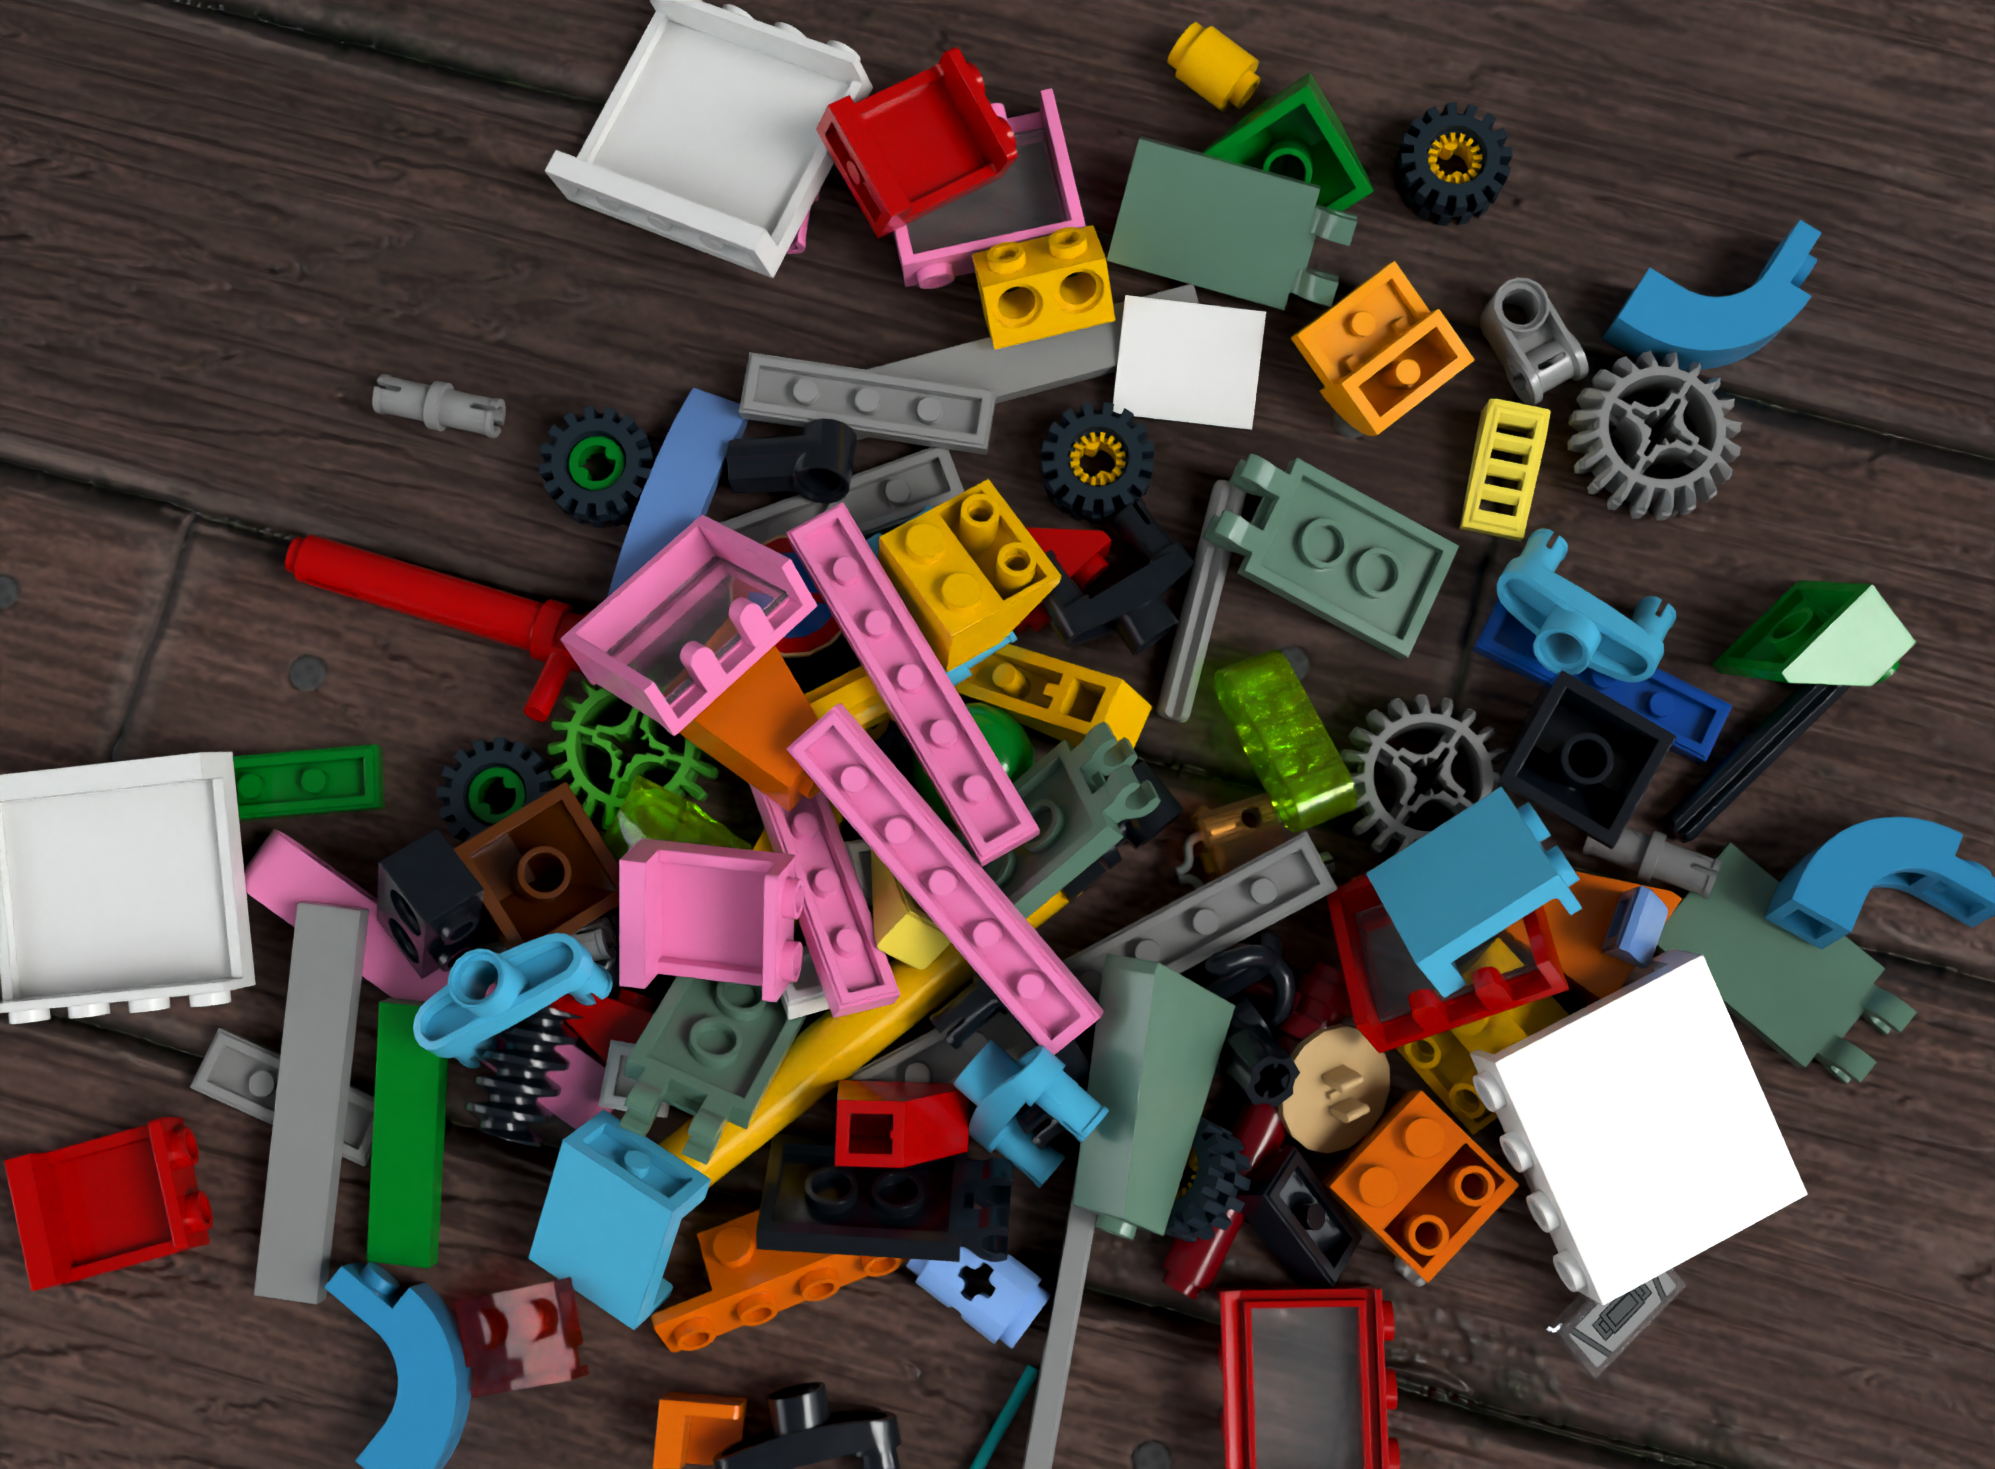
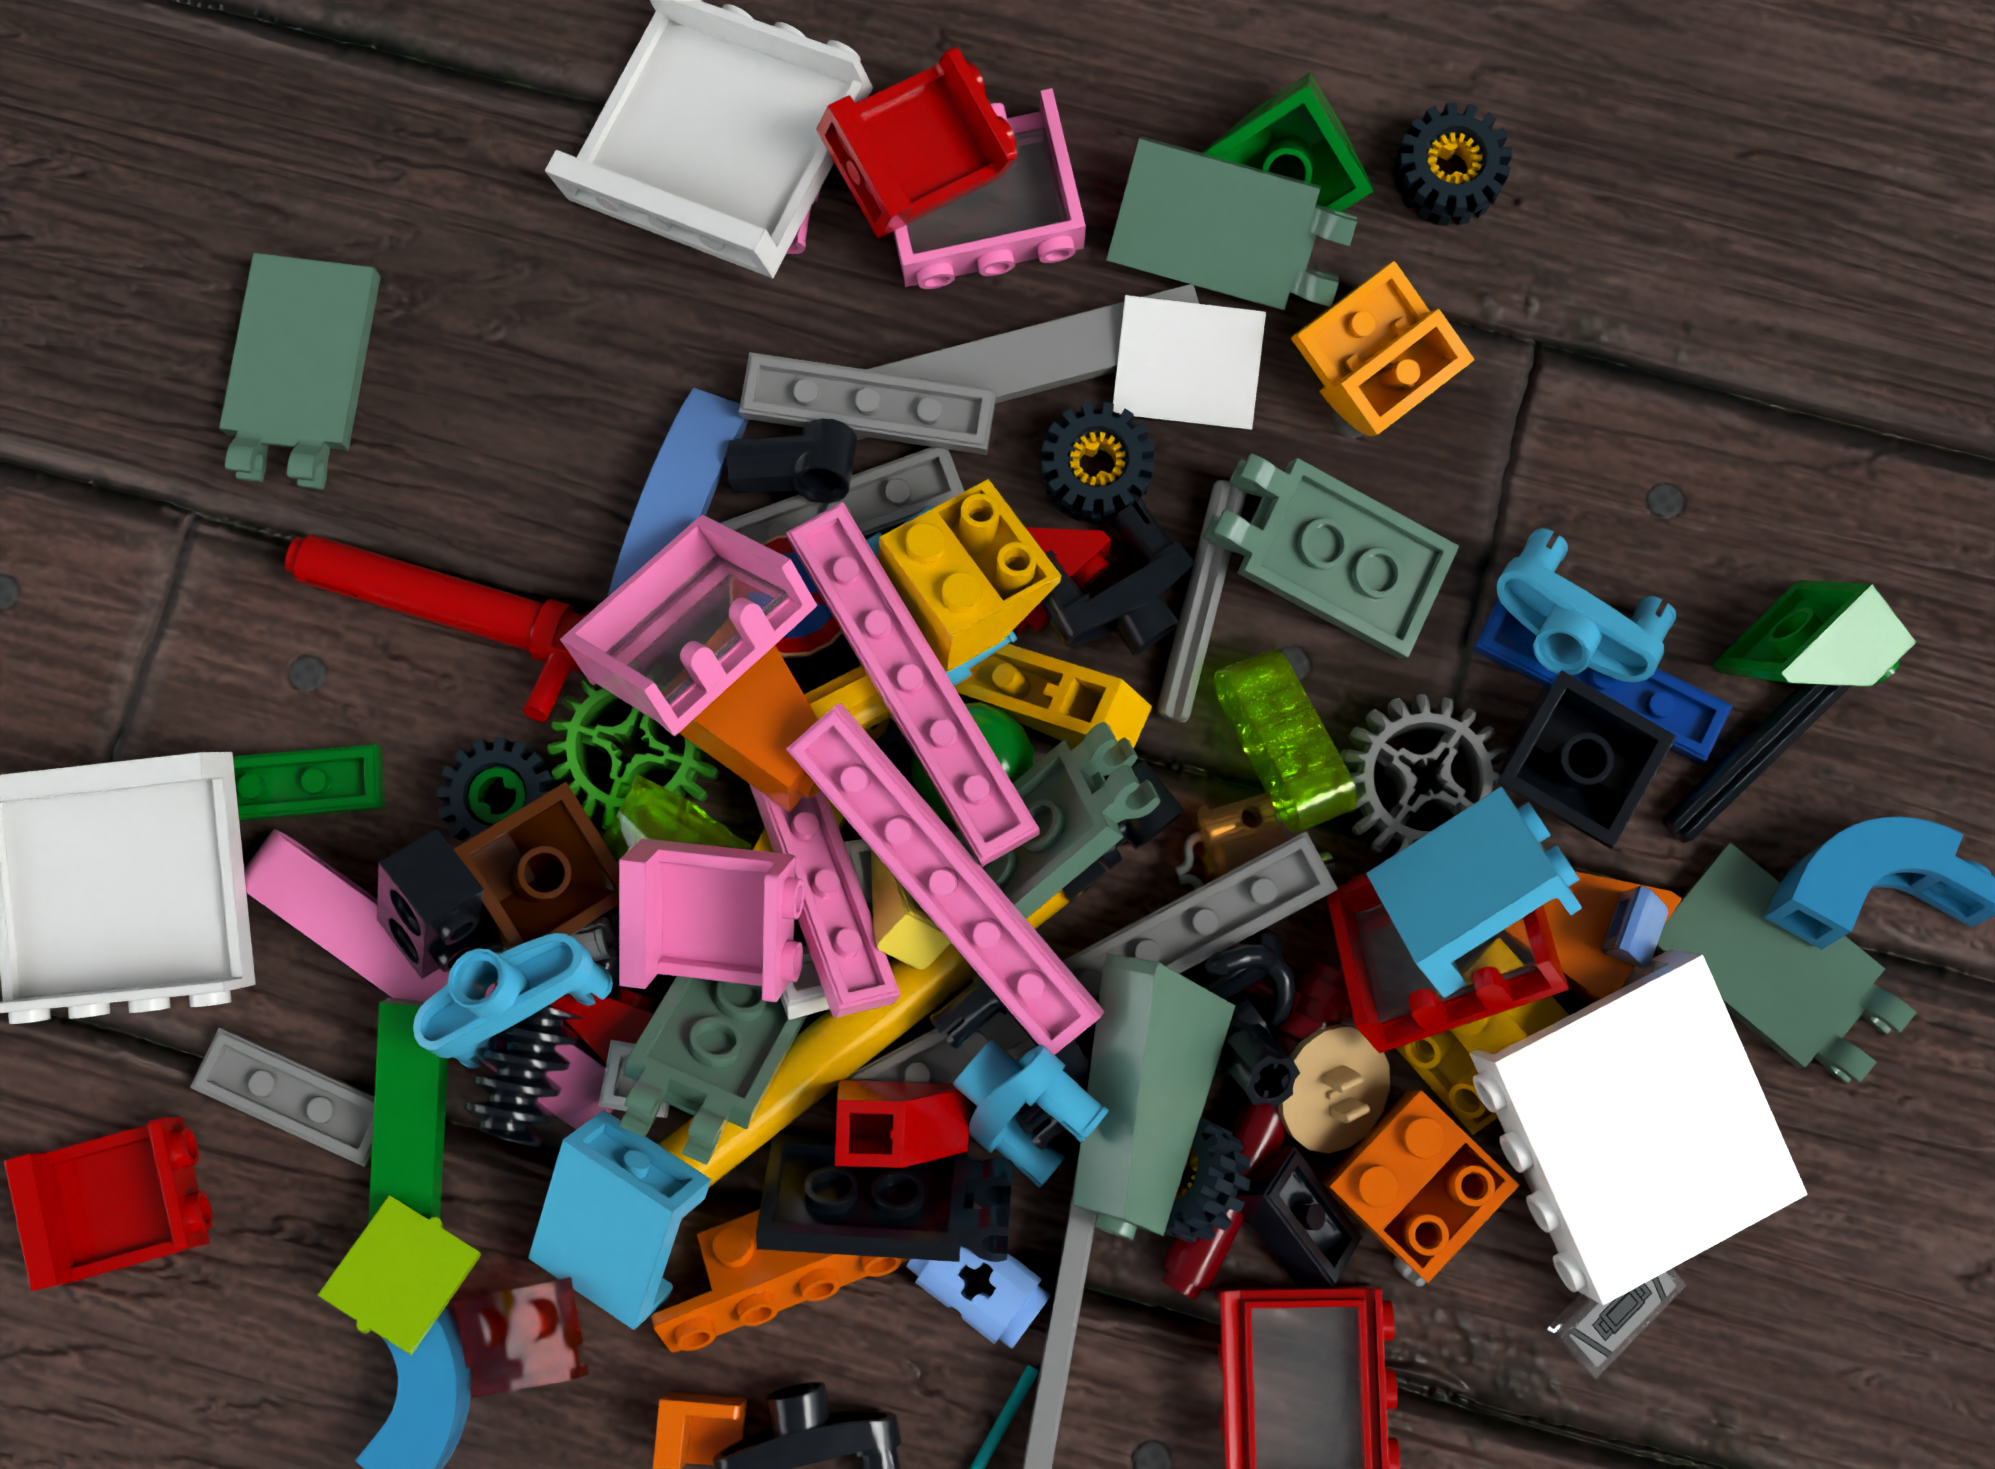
light grey tile [254,901,369,1304] -> none
light grey pin [372,374,506,438] -> none
black bush [538,406,657,528] -> none
yellow brick [972,225,1116,350] -> none
yellow brick [1167,22,1261,112] -> none
light yellow slope [1459,399,1551,541] -> none
light grey piece [1480,278,1589,406] -> none
light grey gear [1567,350,1742,521] -> none
light grey pin [1582,827,1723,899] -> none
dark azure arch [1602,220,1822,370] -> none
none -> sand green tile [219,253,381,490]
none -> lime piece [318,1195,481,1356]

